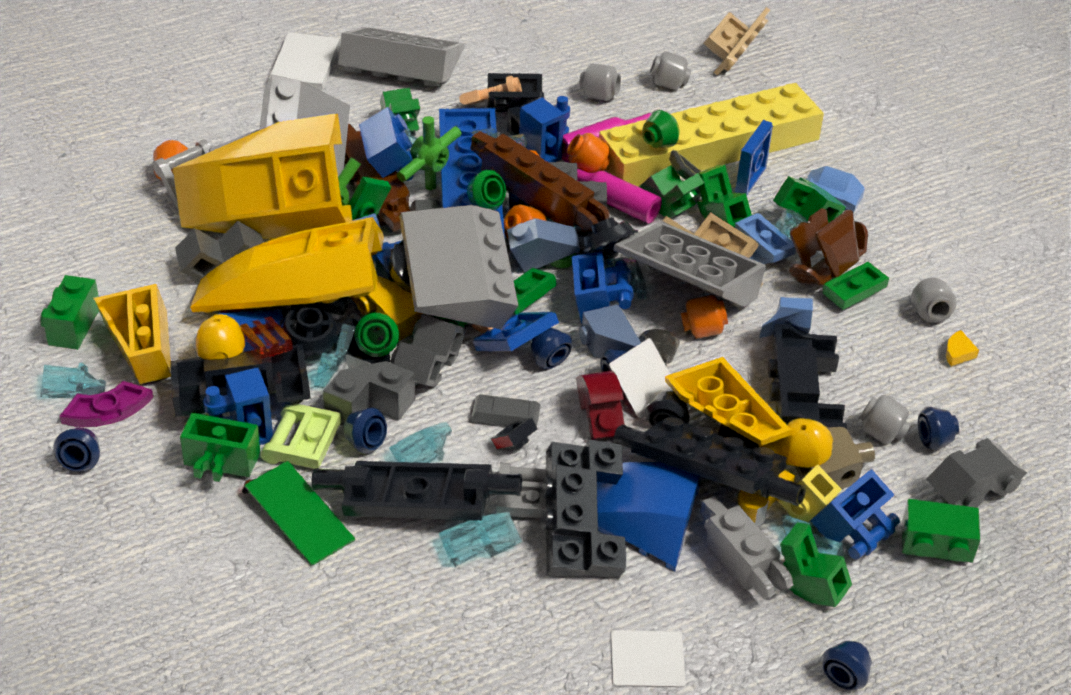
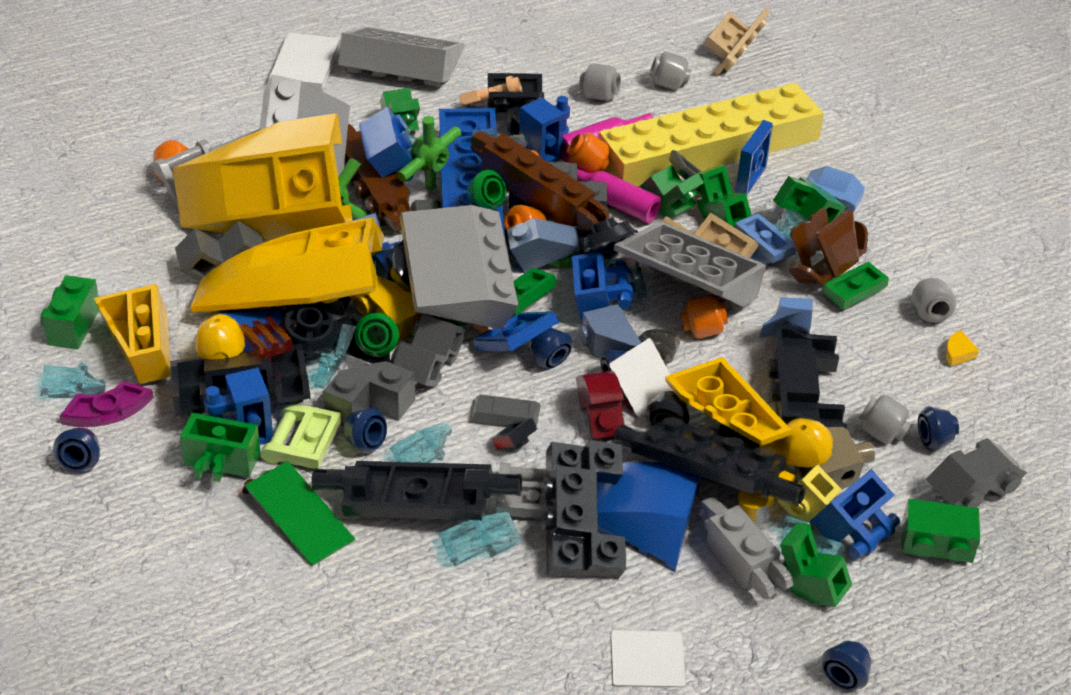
green plate [348,177,392,220] -> none
green cone [642,110,680,148] -> none

